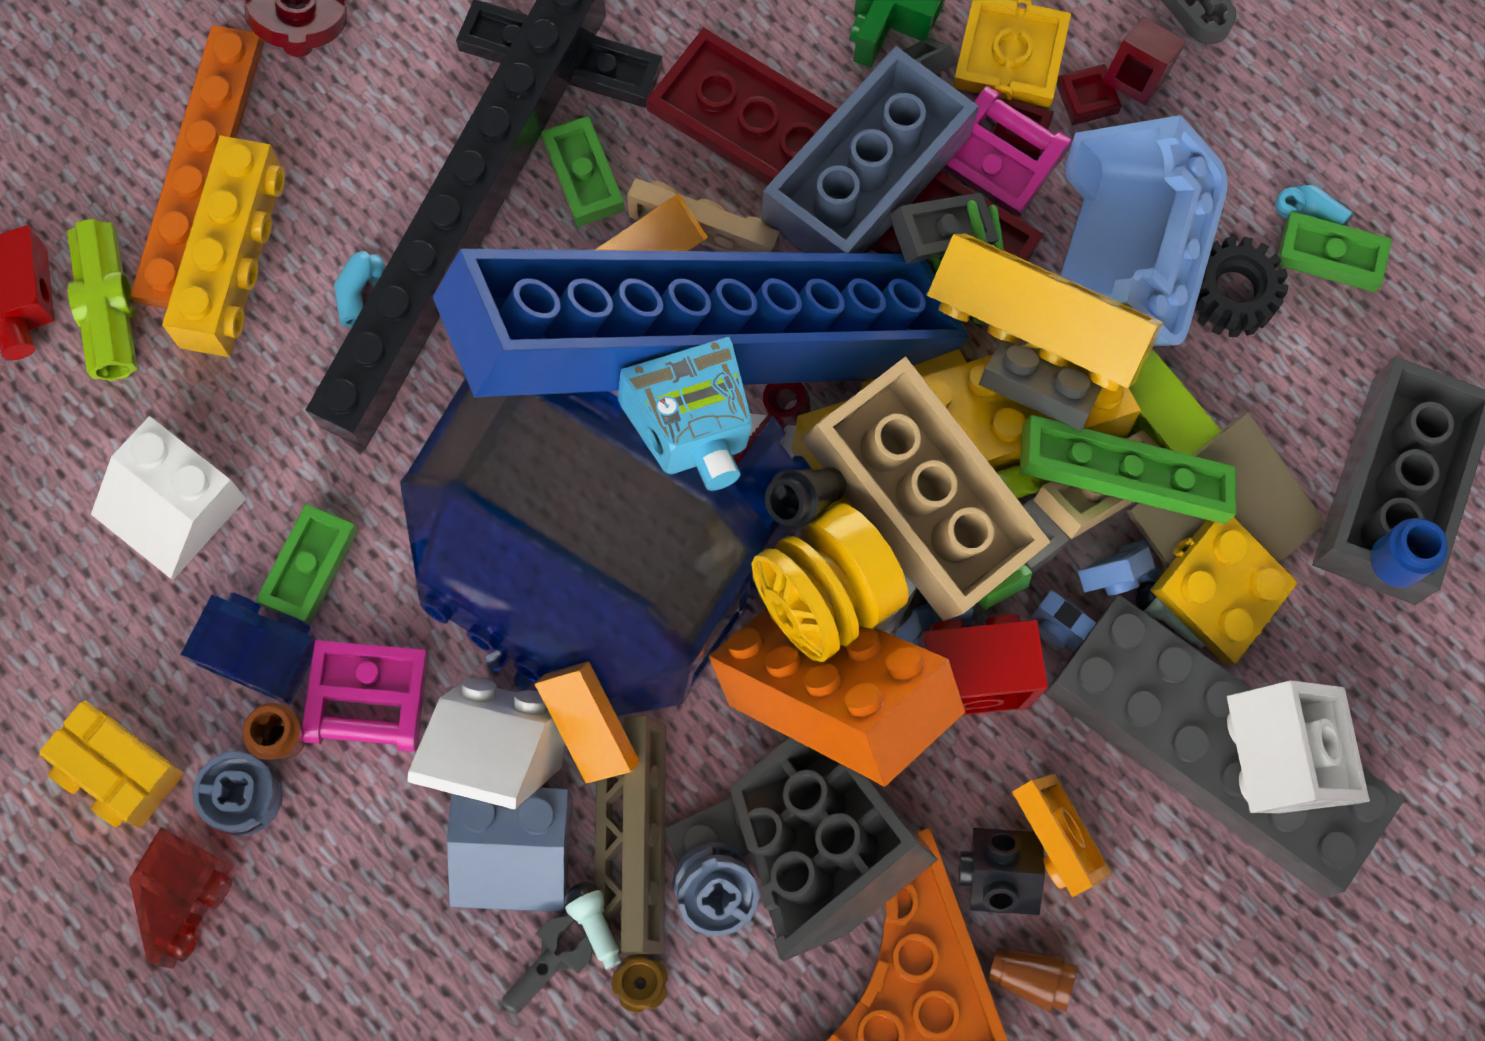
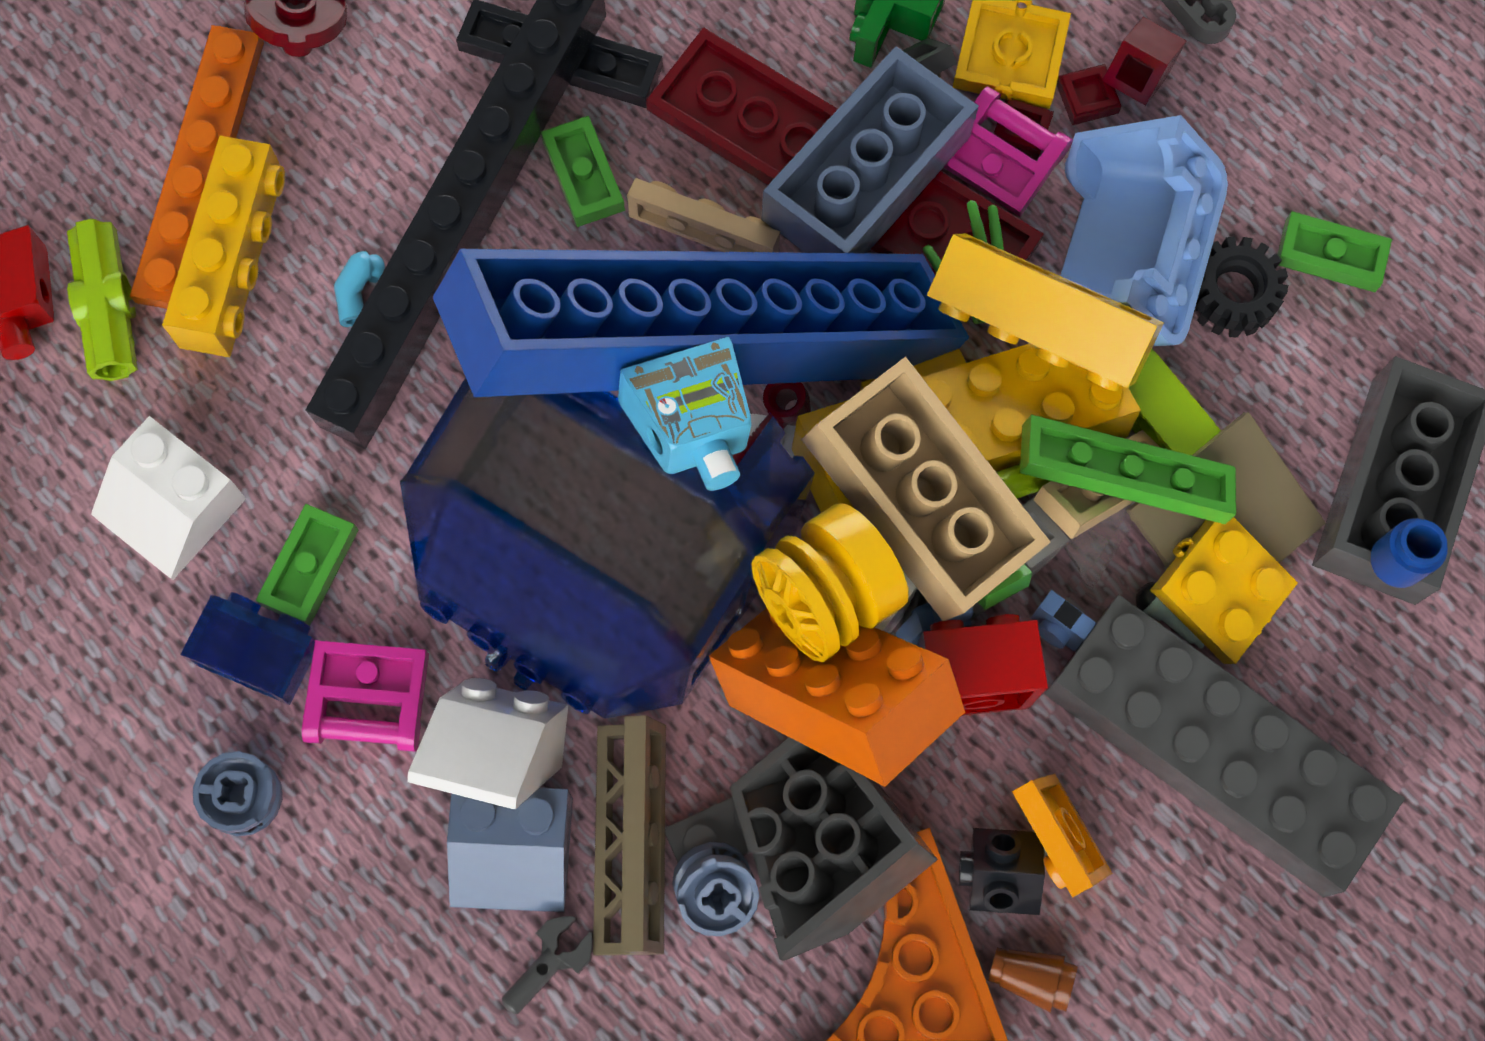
yellow brick [39,700,185,828] -> none
clear red slope [129,827,234,969] -> none
dark orange cone [242,703,305,760] -> none
light orange tile [535,661,640,783] -> none
light aqua piece [564,882,621,970] -> none
light orange tile [595,194,708,251] -> none
pearl gold plate [611,955,668,1013] -> none
black cone [765,467,846,528] -> none
dark grey plate [889,192,999,264] -> none
dark grey plate [979,340,1102,431] -> none
medium blue plate [1077,540,1158,596] -> none
white slope [1227,680,1370,813] -> none
medium azure arm [1275,185,1354,226] -> none

